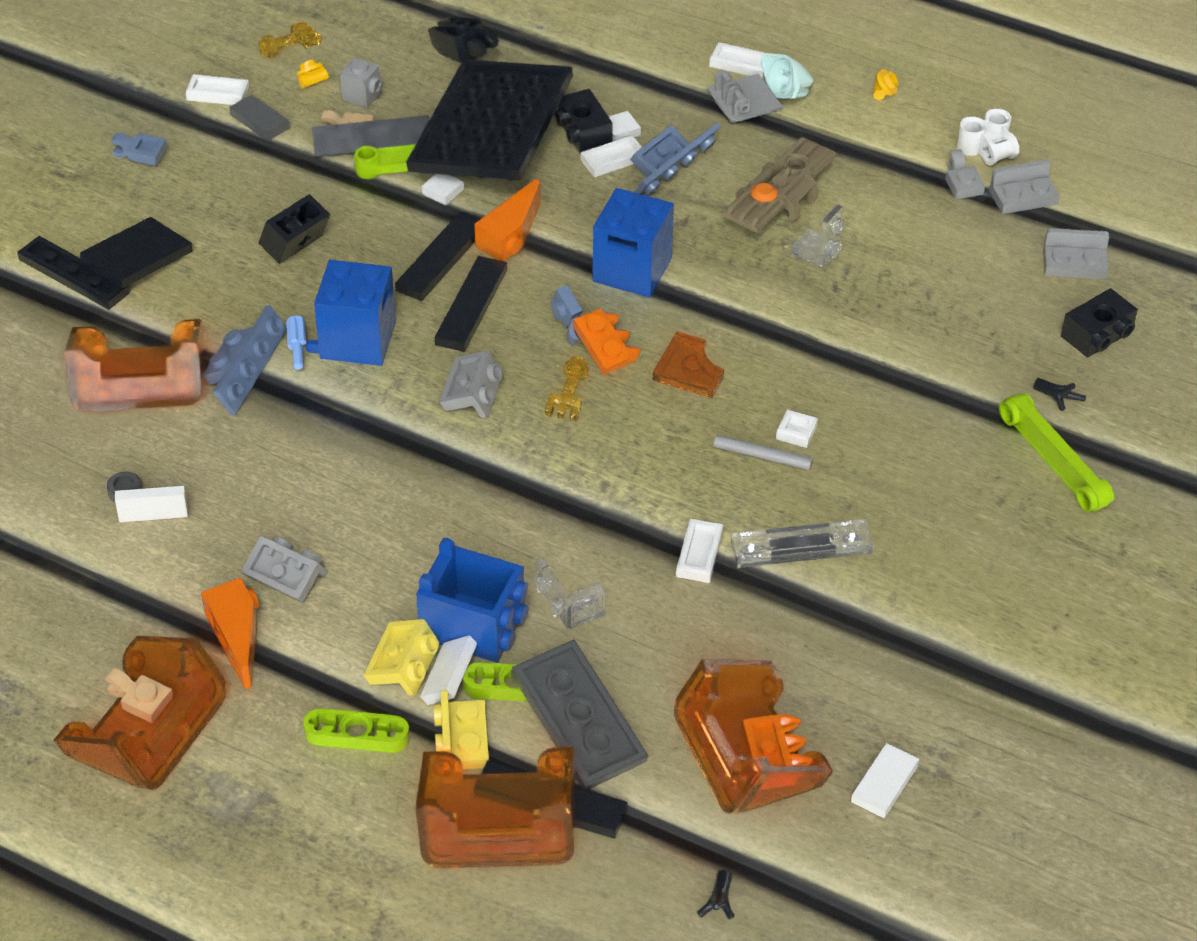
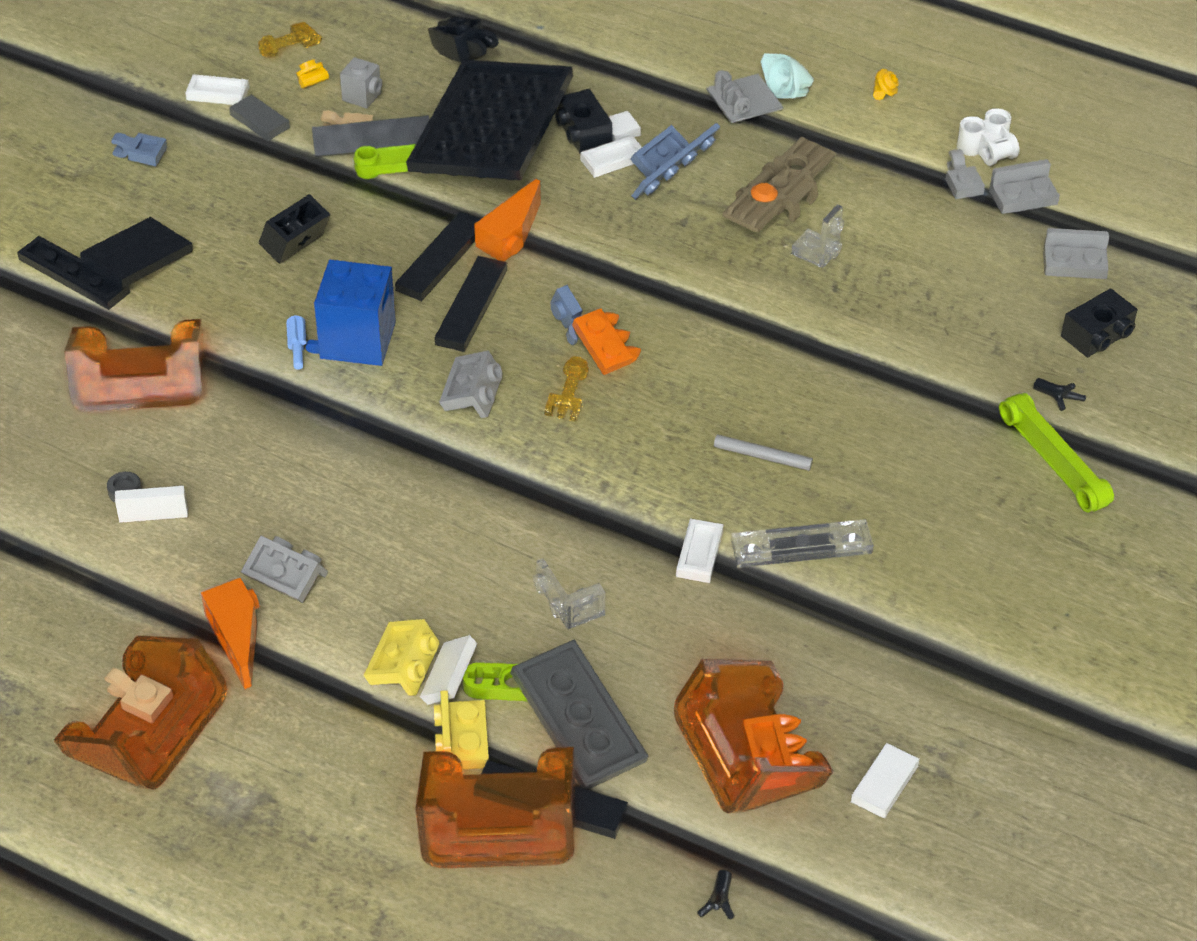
sand blue bracket [203,305,287,415] -> none
lime beam [303,708,410,753] -> none
blue container [416,538,528,663] -> none
white tile [422,174,464,205] -> none
blue container [593,188,674,297] -> none
clear orange tile [652,331,724,398] -> none
white tile [709,42,768,79] -> none
white tile [776,410,818,448] -> none

